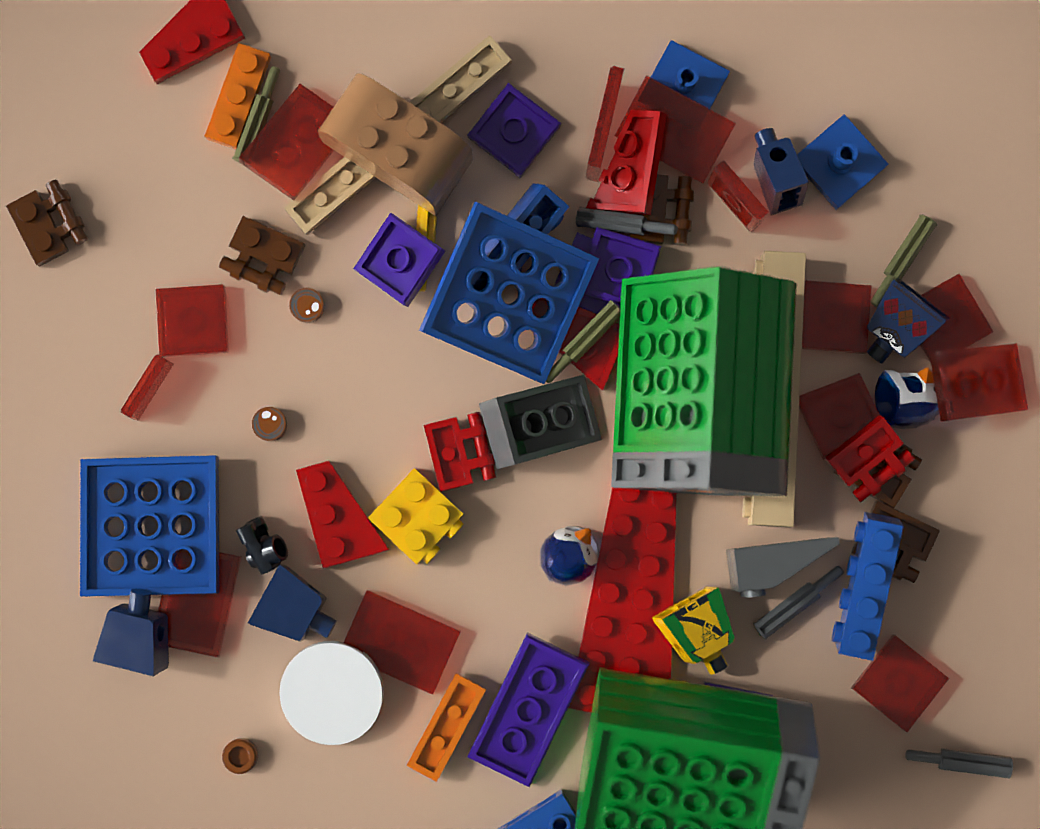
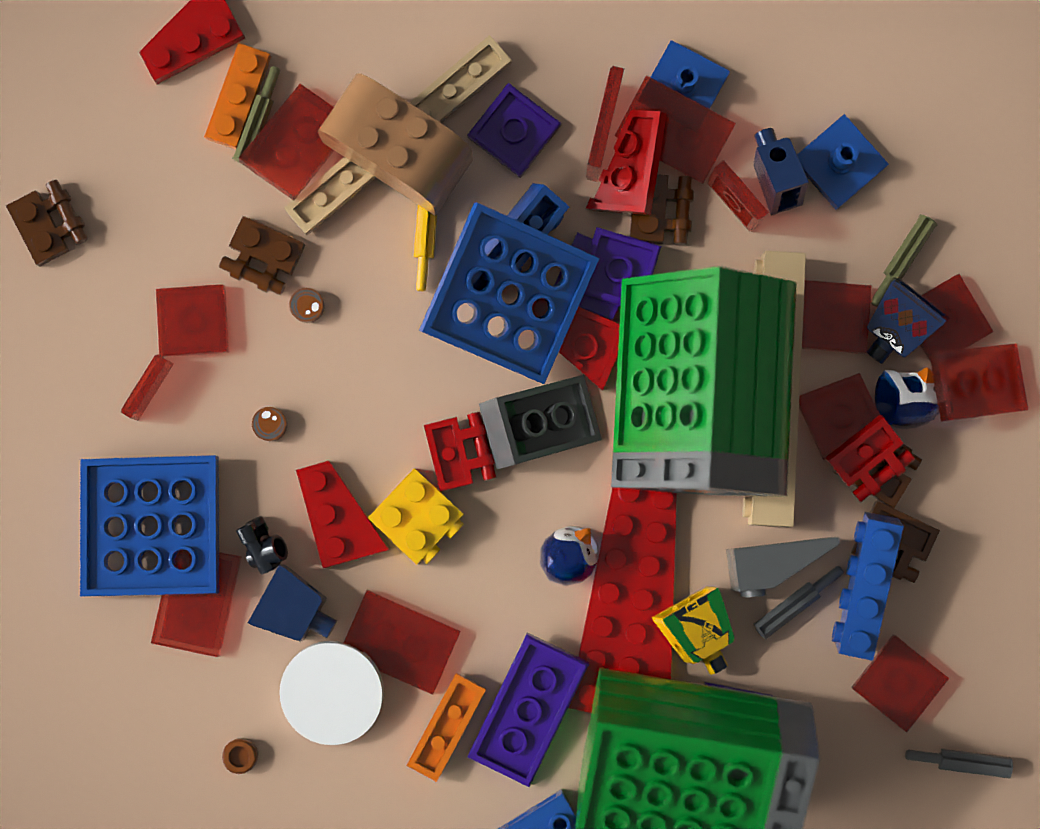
dark blue torso [93,589,169,676] -> none
dark purple tile [353,213,446,307] -> none
olive axle [546,300,621,383] -> none
dark grey axle [576,207,678,235] -> none

